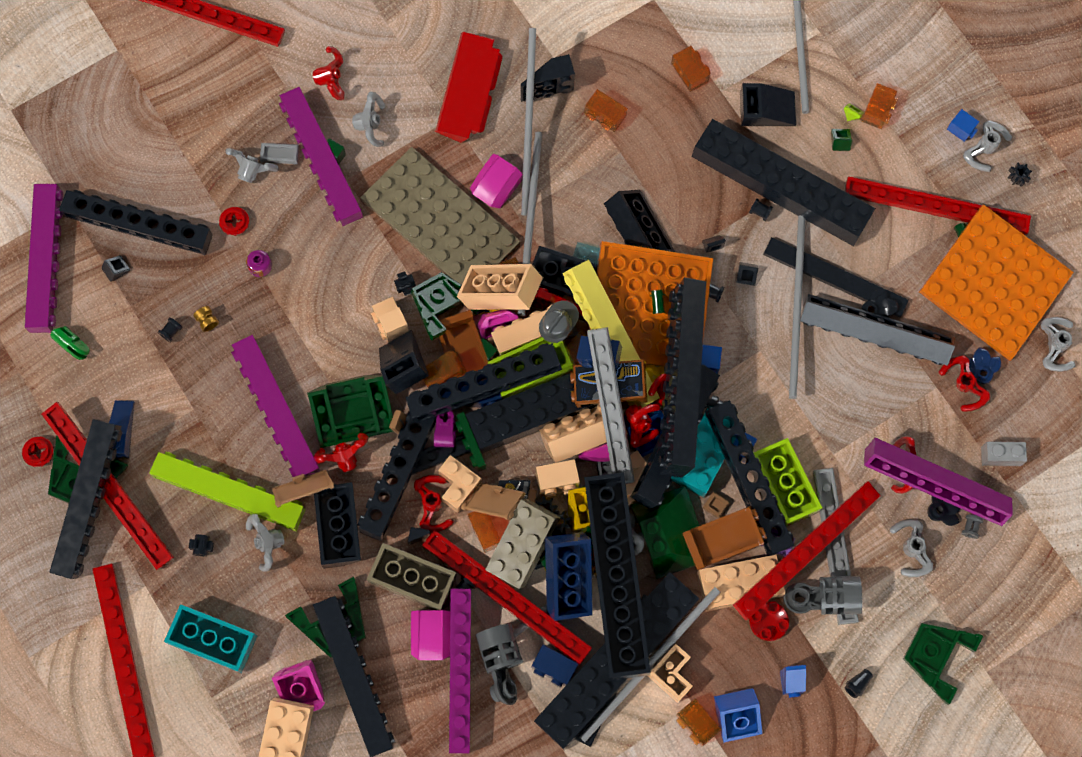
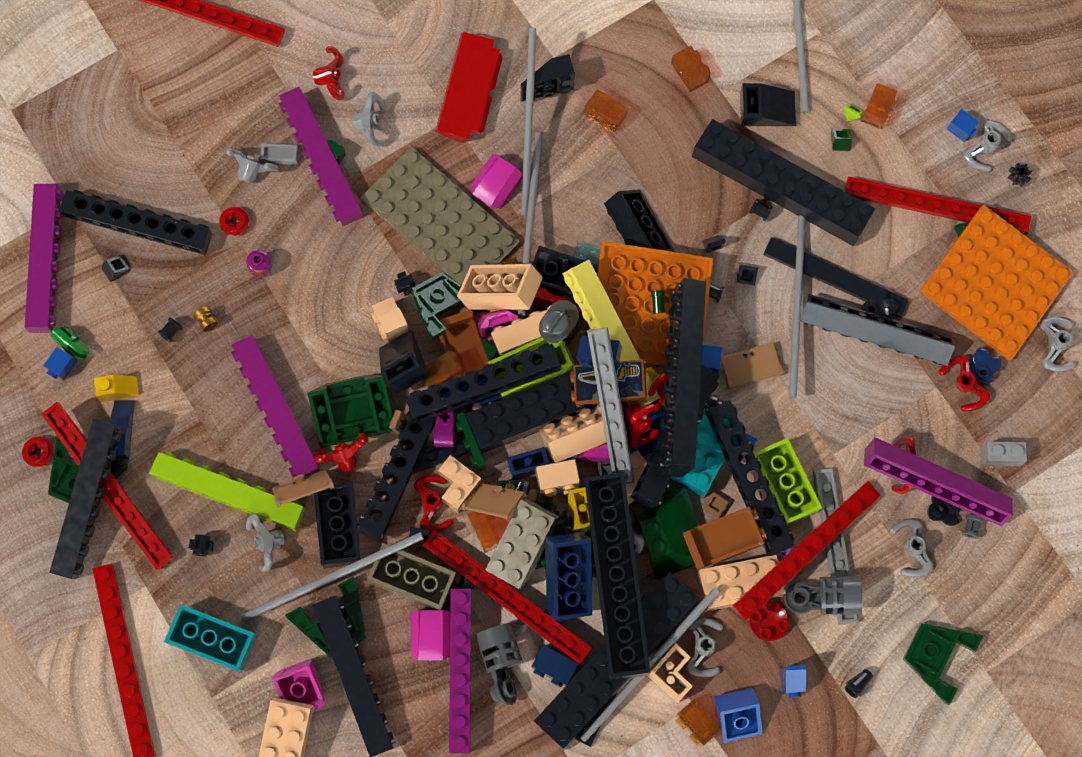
none -> blue brick [43,347,77,381]
none -> yellow slope [94,375,140,402]
none -> light grey piece [242,532,424,621]
none -> dark blue brick [507,447,549,480]
none -> light grey piece [686,618,723,678]
none -> medium nougat door [721,342,784,390]

